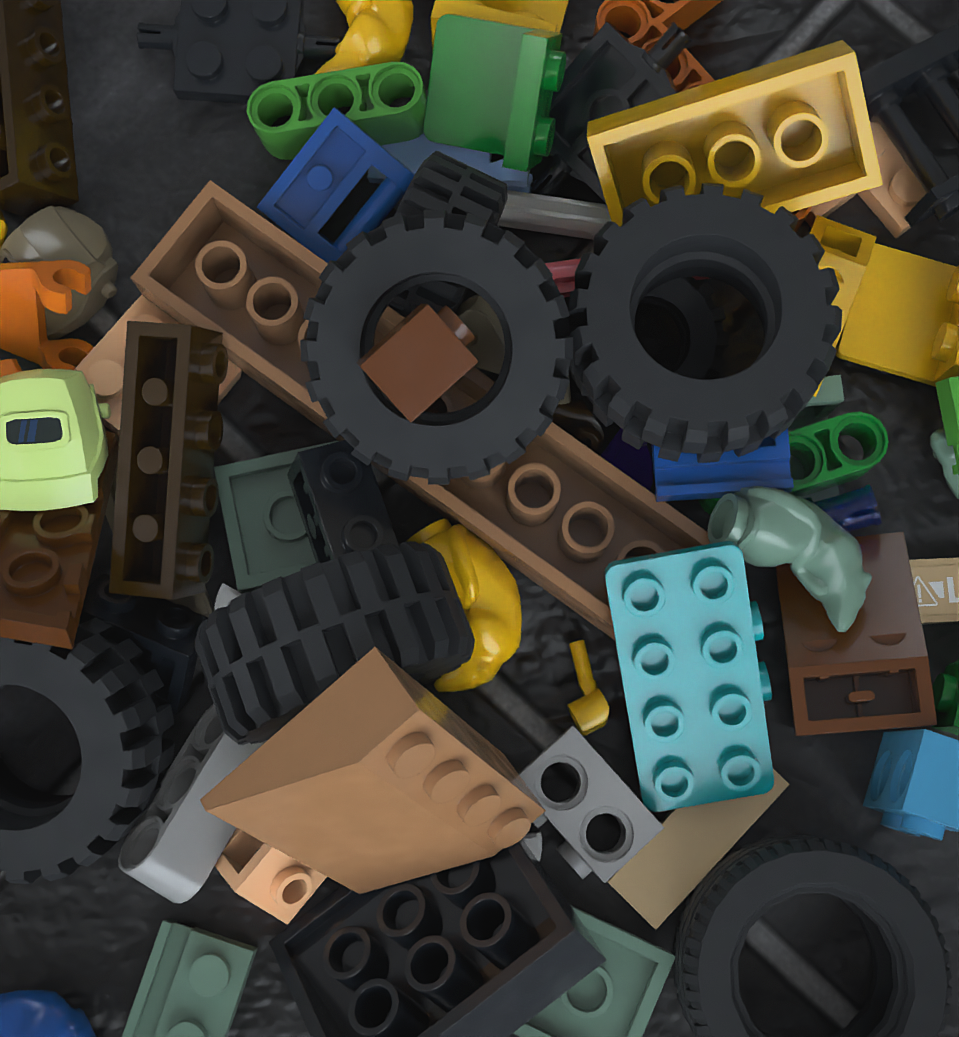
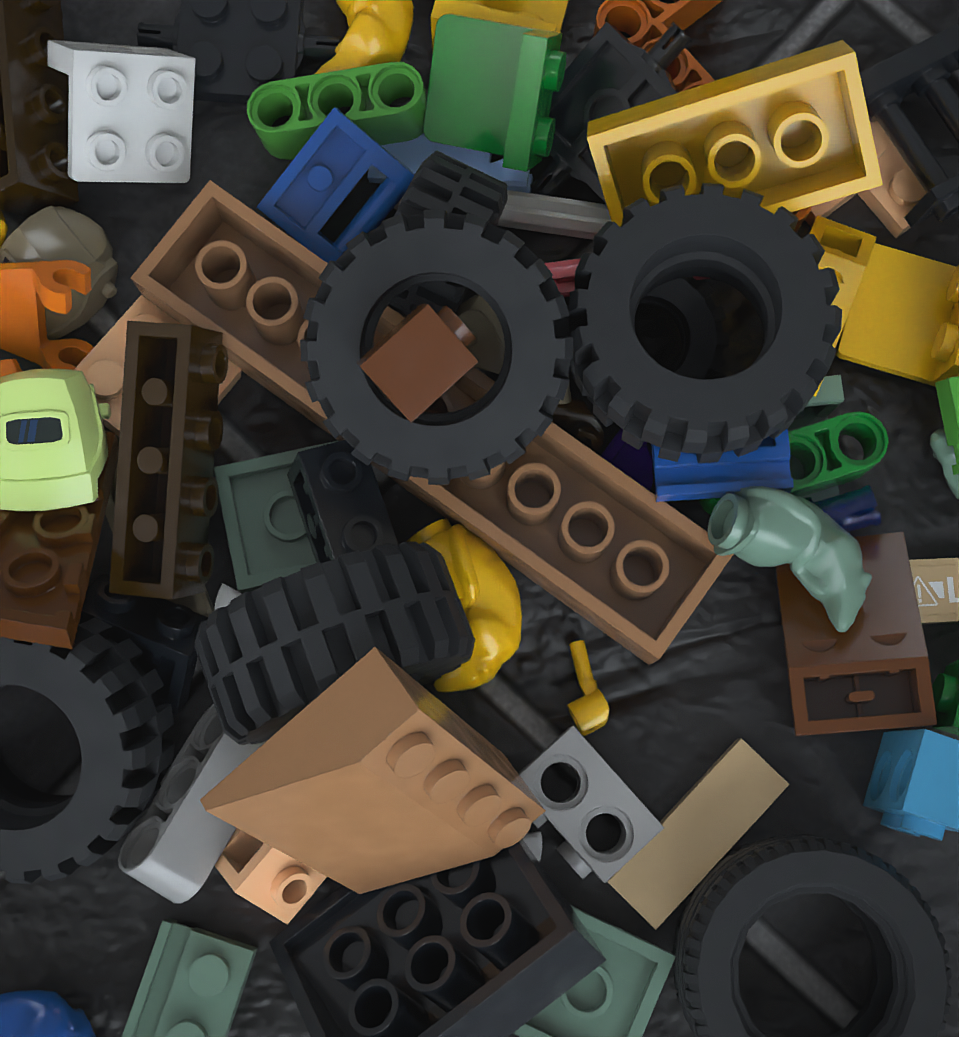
teal bracket [604,541,774,812] -> none
none -> white bracket [47,40,195,183]

